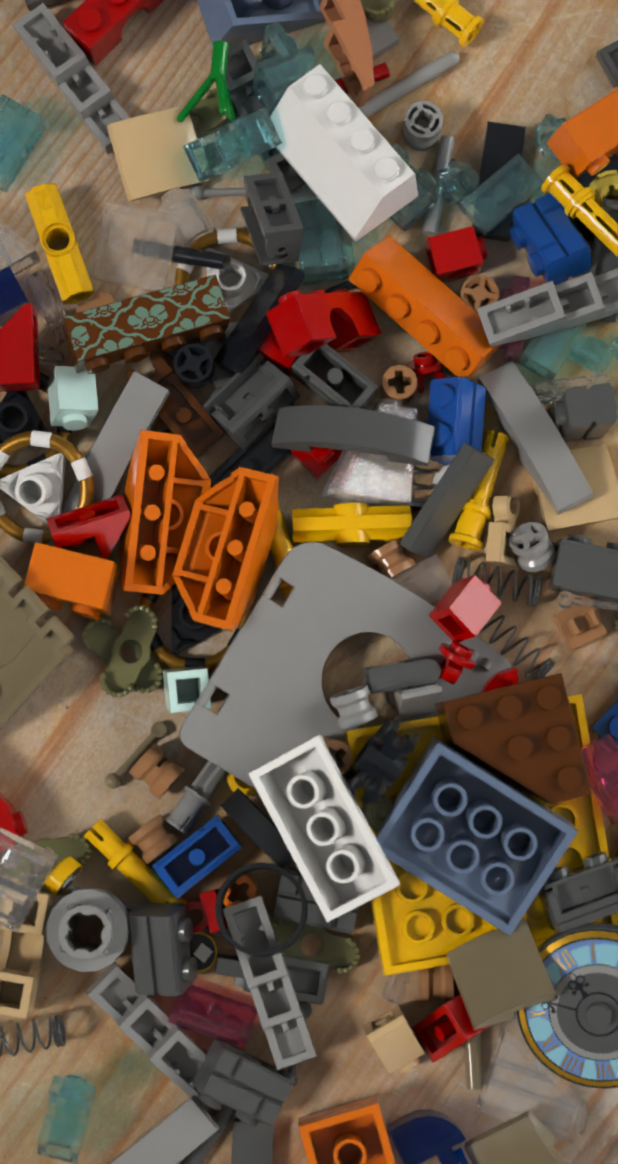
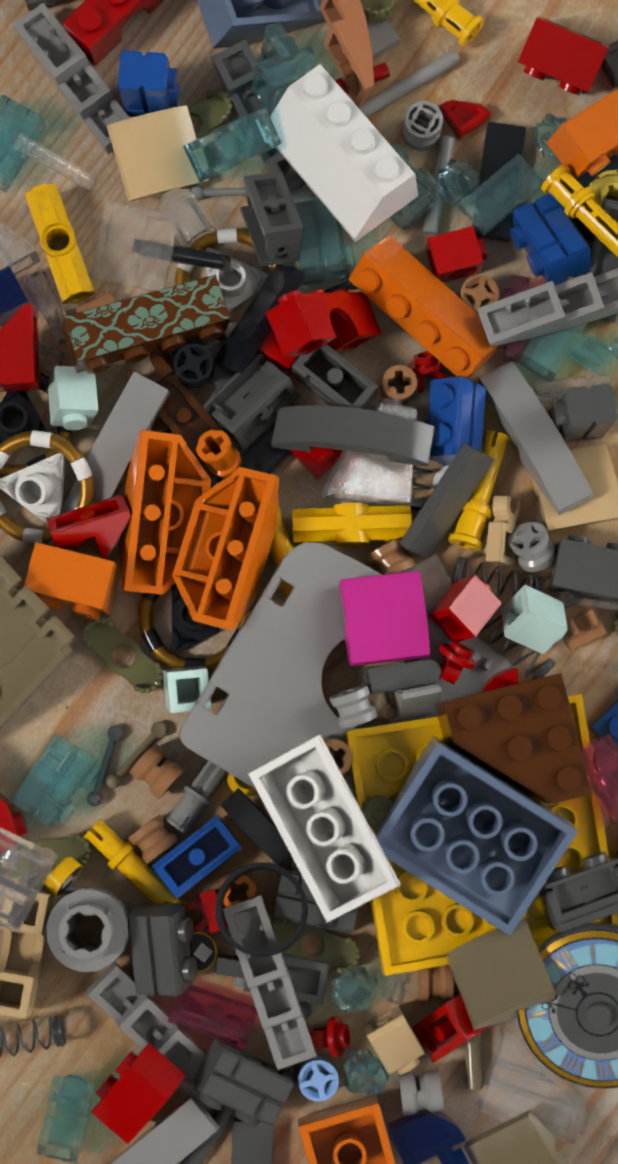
olive piece [100,605,159,697] -> none
green plant [177,41,235,123] -> none
black pin [345,720,419,804] -> none
none -> clear light blue brick [11,733,100,828]
none -> clear piece [12,132,99,192]
none -> dark grey hinge [87,725,124,807]
none -> red brick [91,1043,186,1144]
none -> blue brick [118,50,180,117]
none -> orange bush [196,430,242,478]
none -> light blue wheel [298,1055,339,1102]
none -> red plate [309,1016,351,1058]
none -> clear light blue piece [330,966,378,1014]
none -> dark pink slope [339,571,430,666]
none -> clear light blue piece [344,1049,389,1095]
none -> light grey wheel [398,1069,444,1116]
none -> red tile [438,100,492,141]
none -> light aqua brick [501,584,568,655]
none -> red brick [518,16,609,96]

